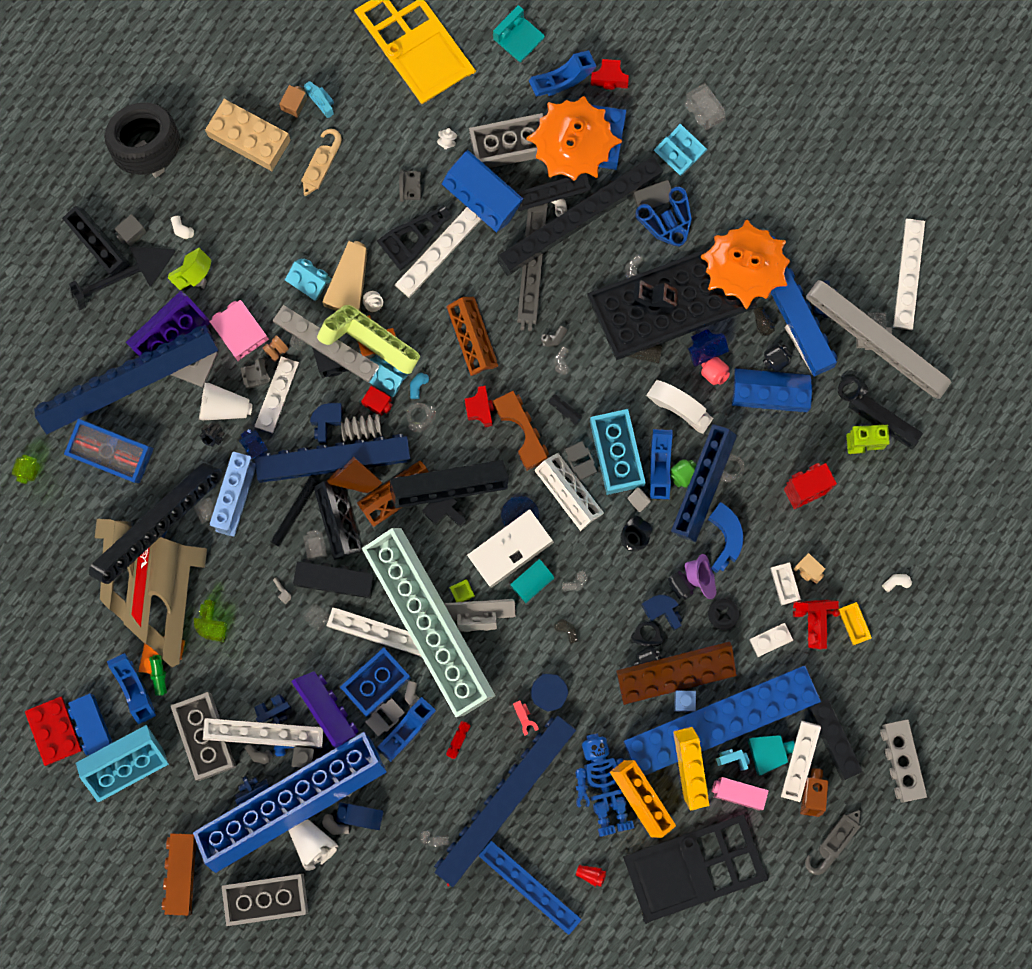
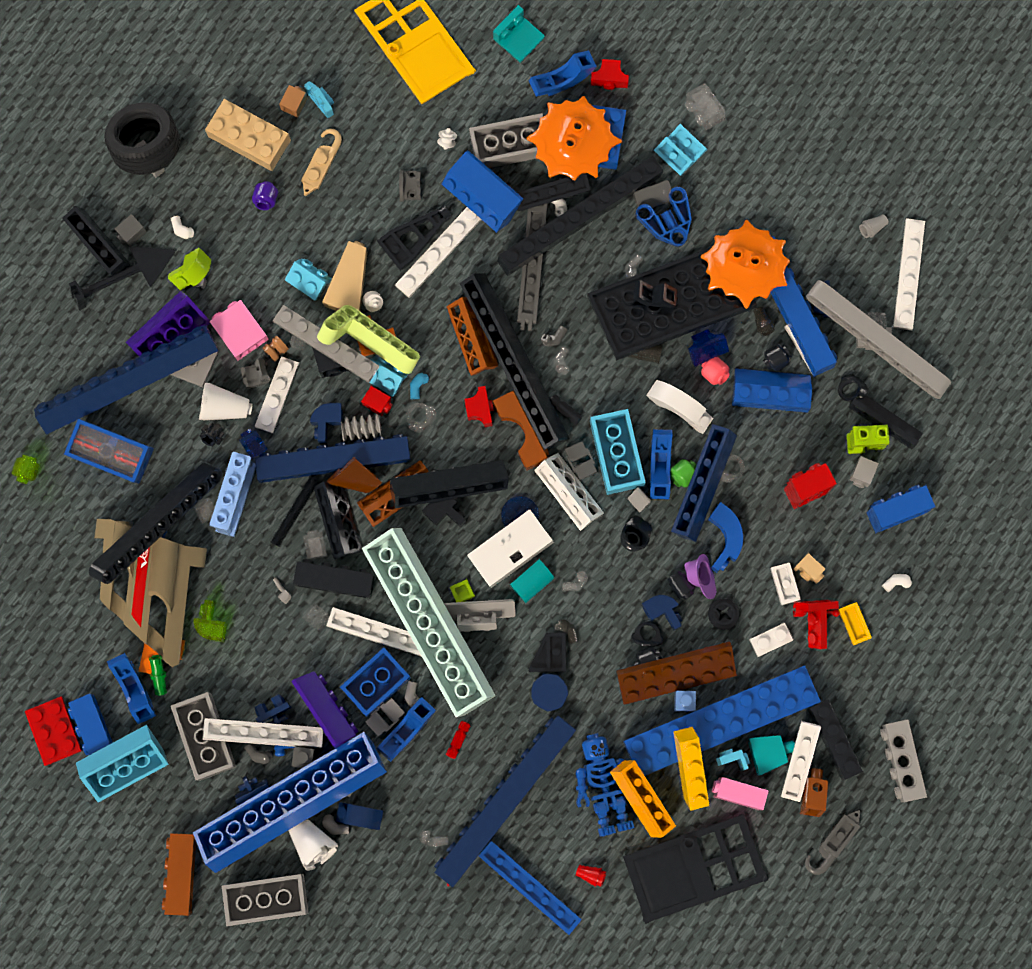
coral plate [513,701,539,736] -> none
none -> dark purple head [252,181,278,210]
none -> black brick [459,273,570,450]
none -> black wing [528,633,566,673]
none -> light grey brick [850,456,879,488]
none -> light grey cone [859,214,888,238]
none -> blue brick [866,485,936,534]

